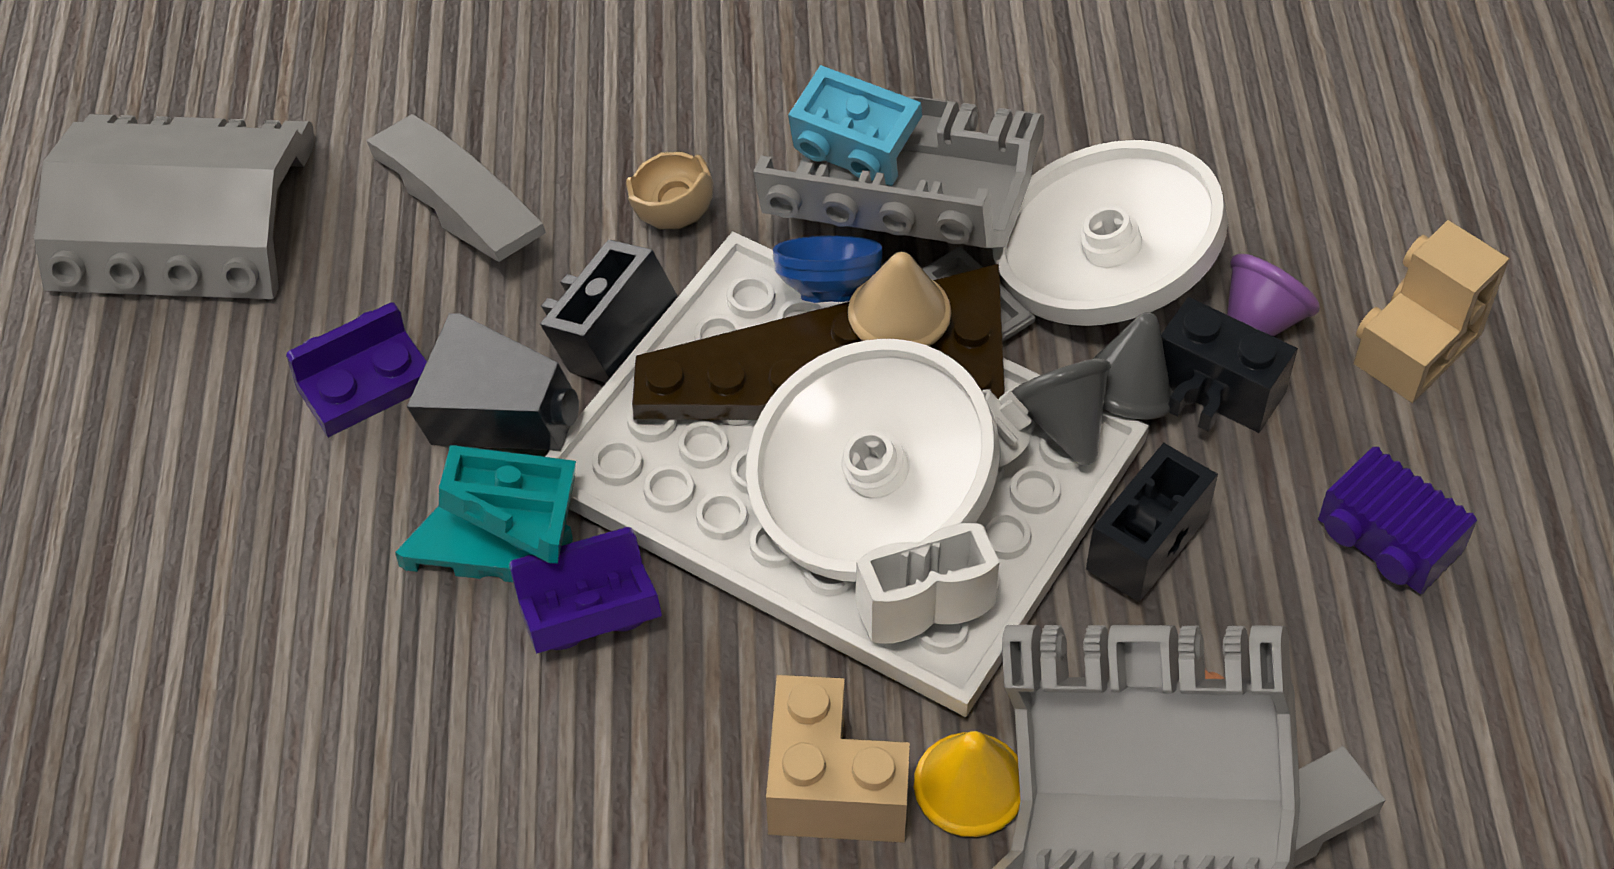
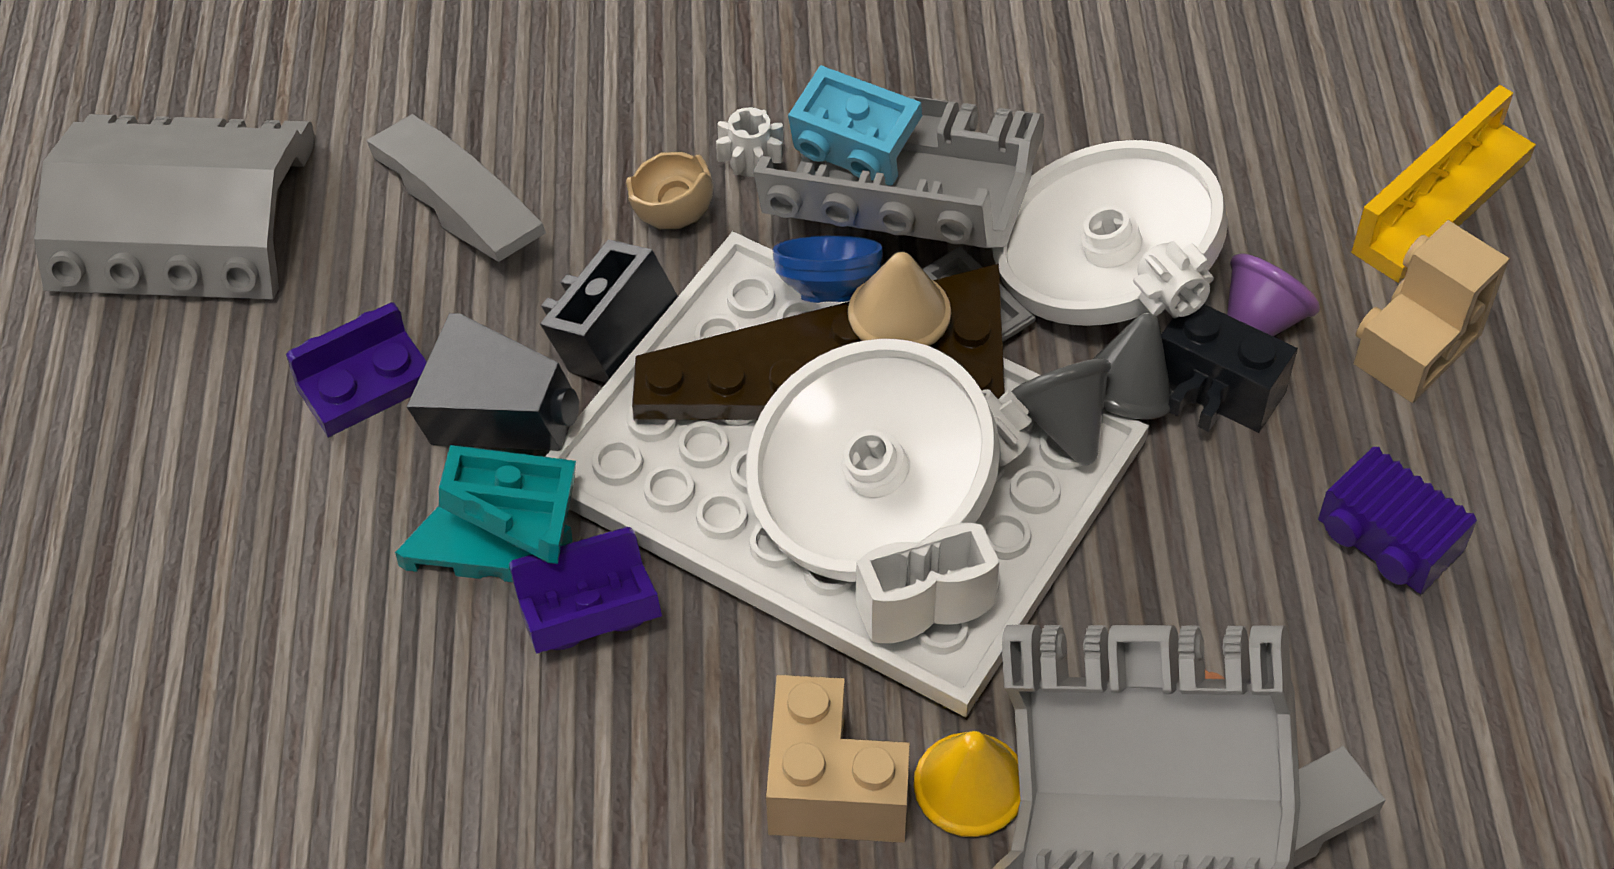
black brick [1086,442,1218,602] -> none
none -> white gear [716,107,784,177]
none -> white gear [1133,241,1214,318]
none -> yellow fence [1351,84,1536,283]

